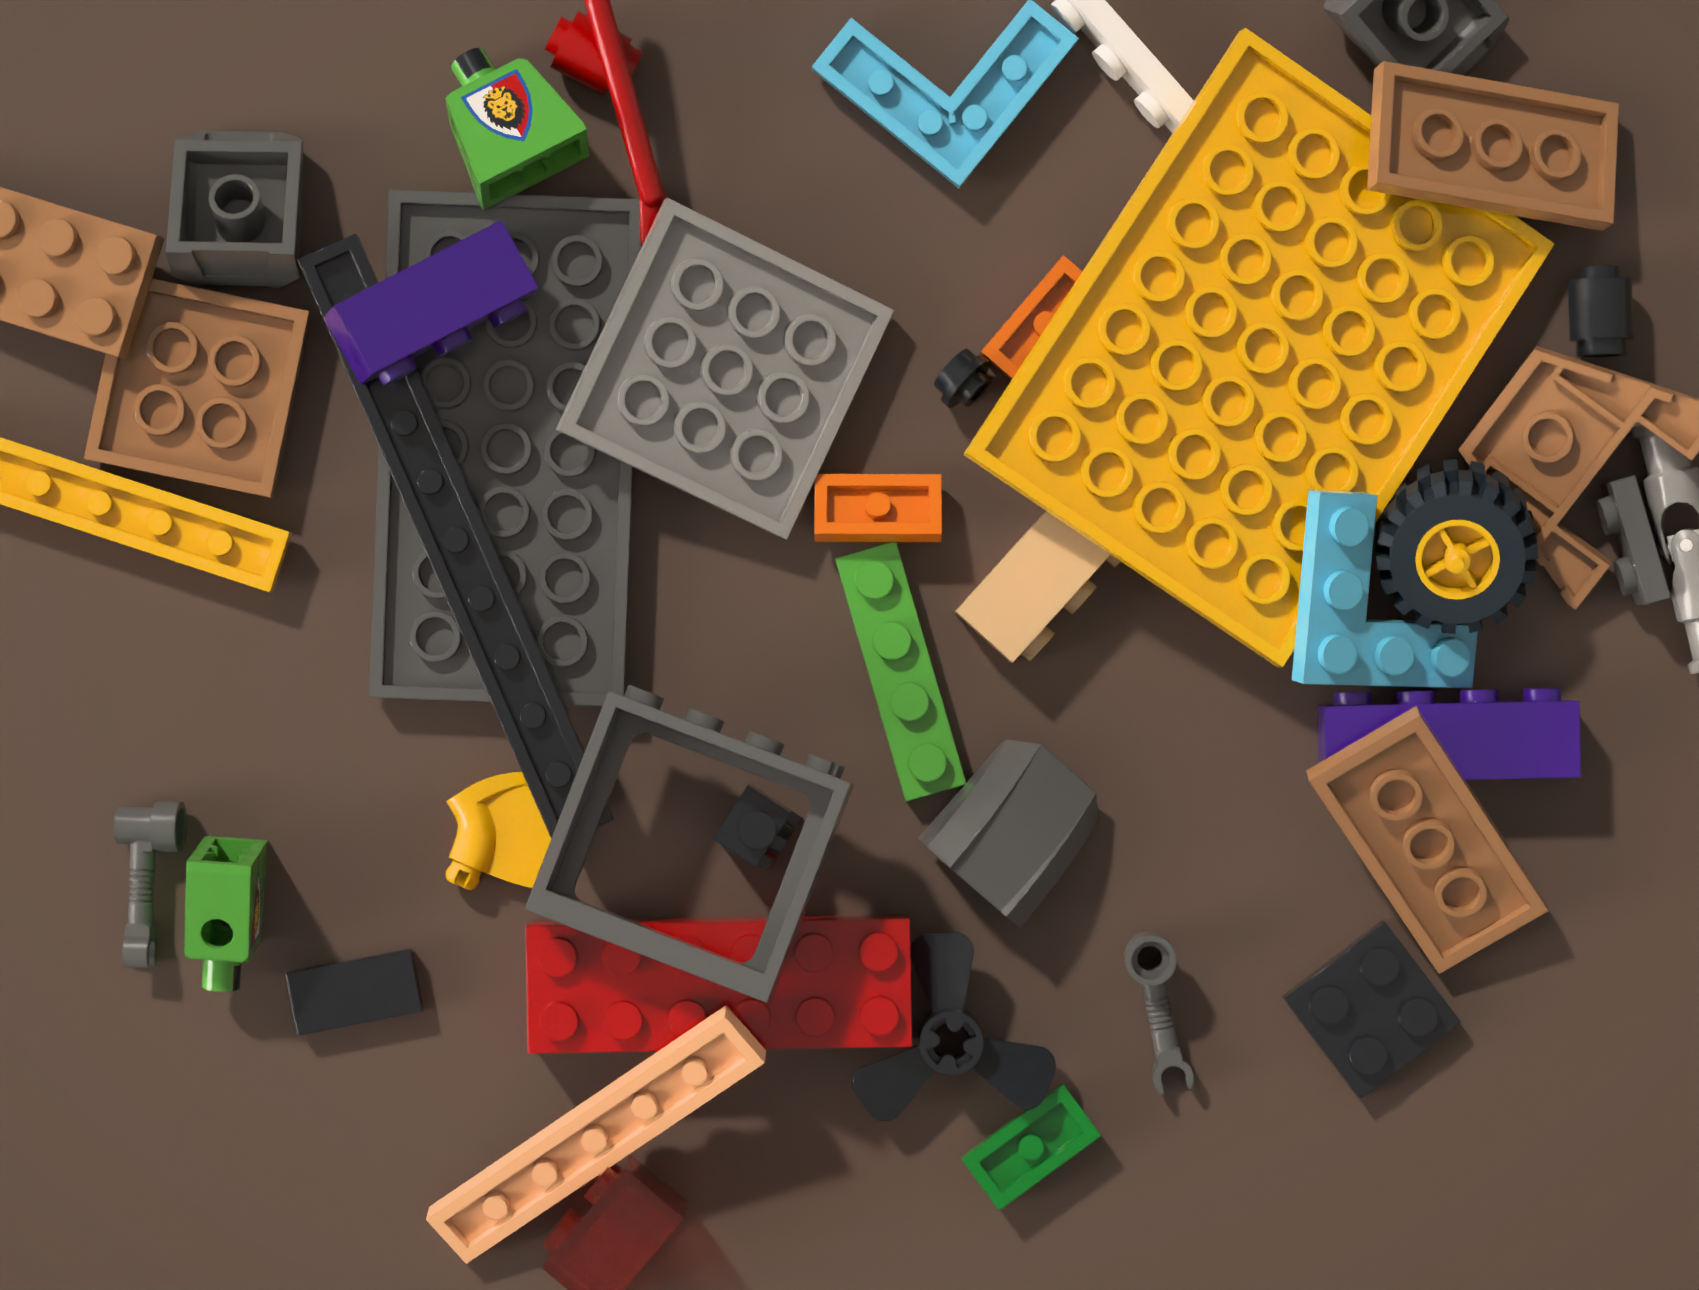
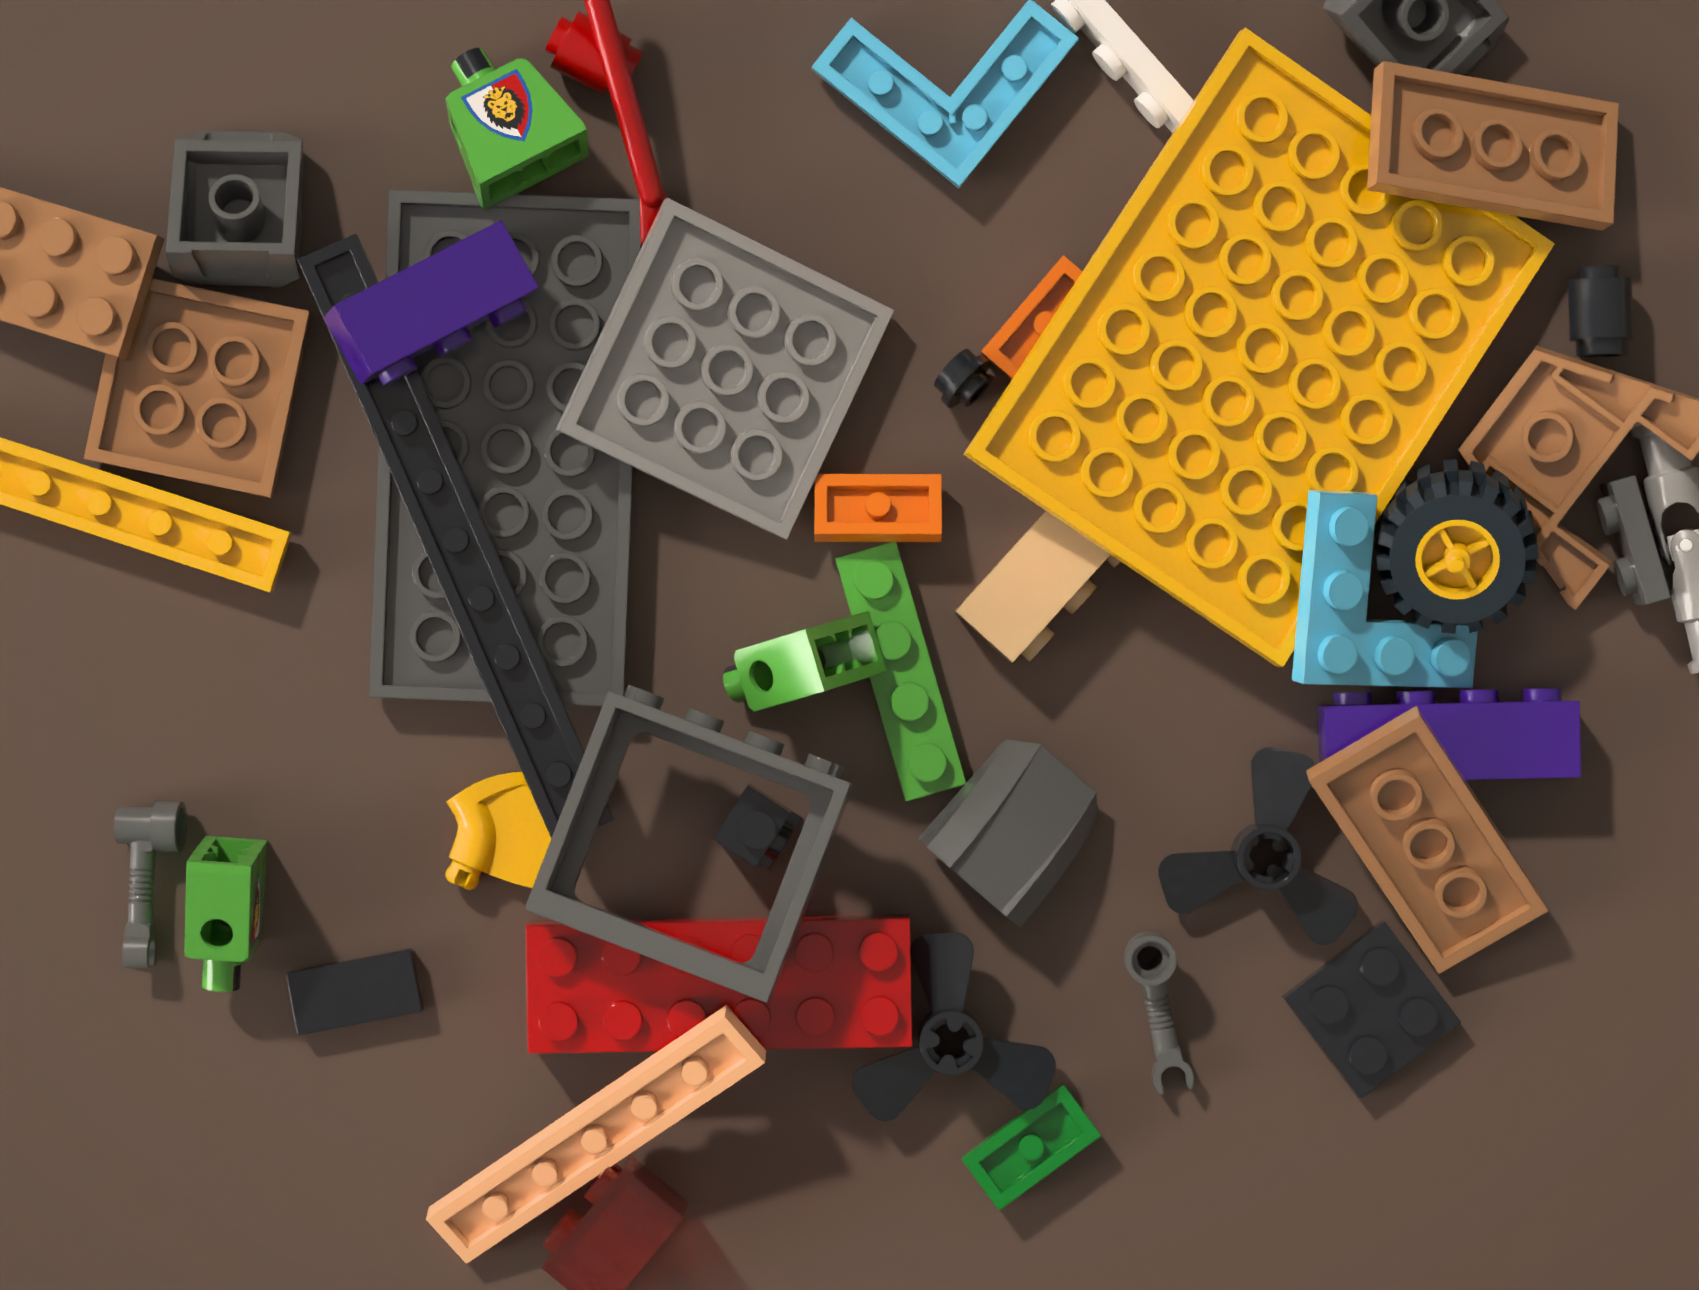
none -> bright green torso [723,611,887,712]
none -> black piece [1158,747,1358,945]

